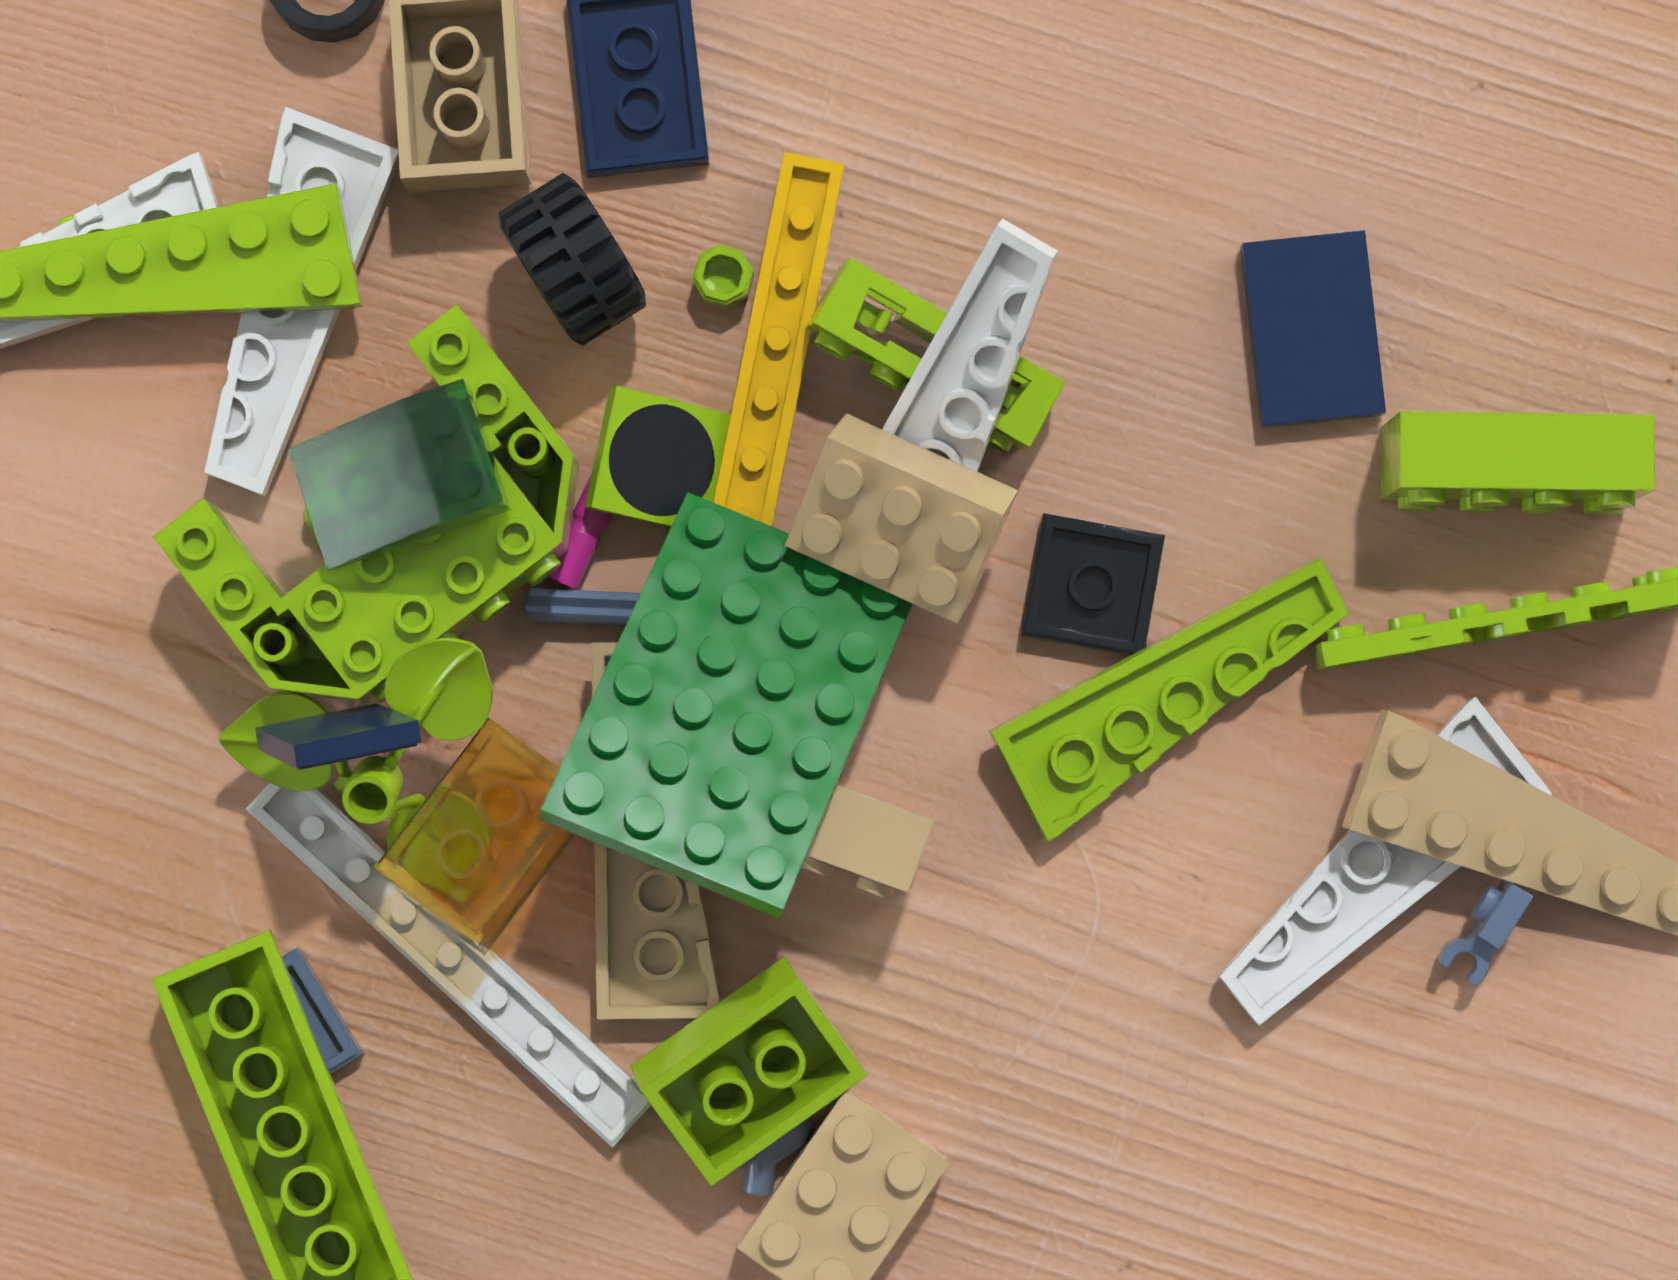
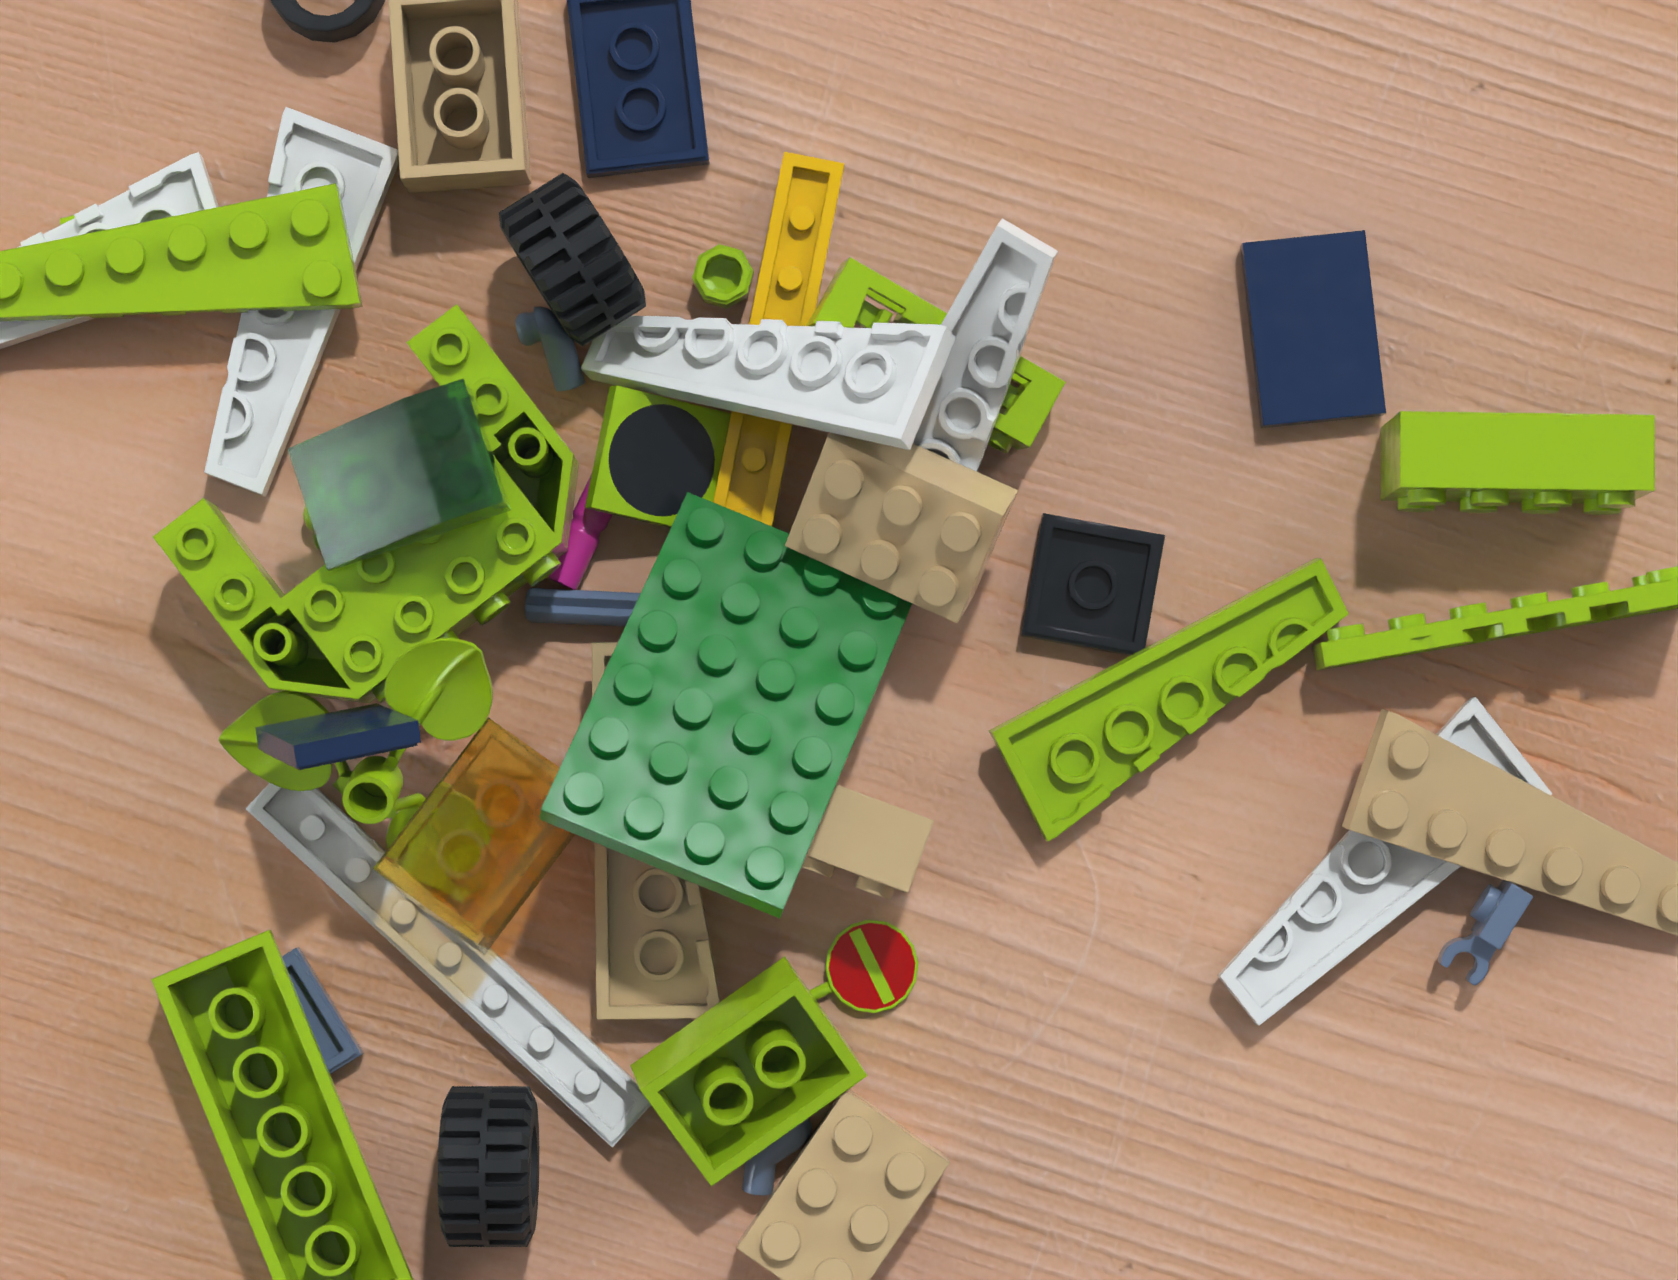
none -> black tyre [438,1086,539,1247]
none -> sand blue arm [515,307,585,391]
none -> white wing [581,315,956,450]
none -> red piece [809,920,918,1013]

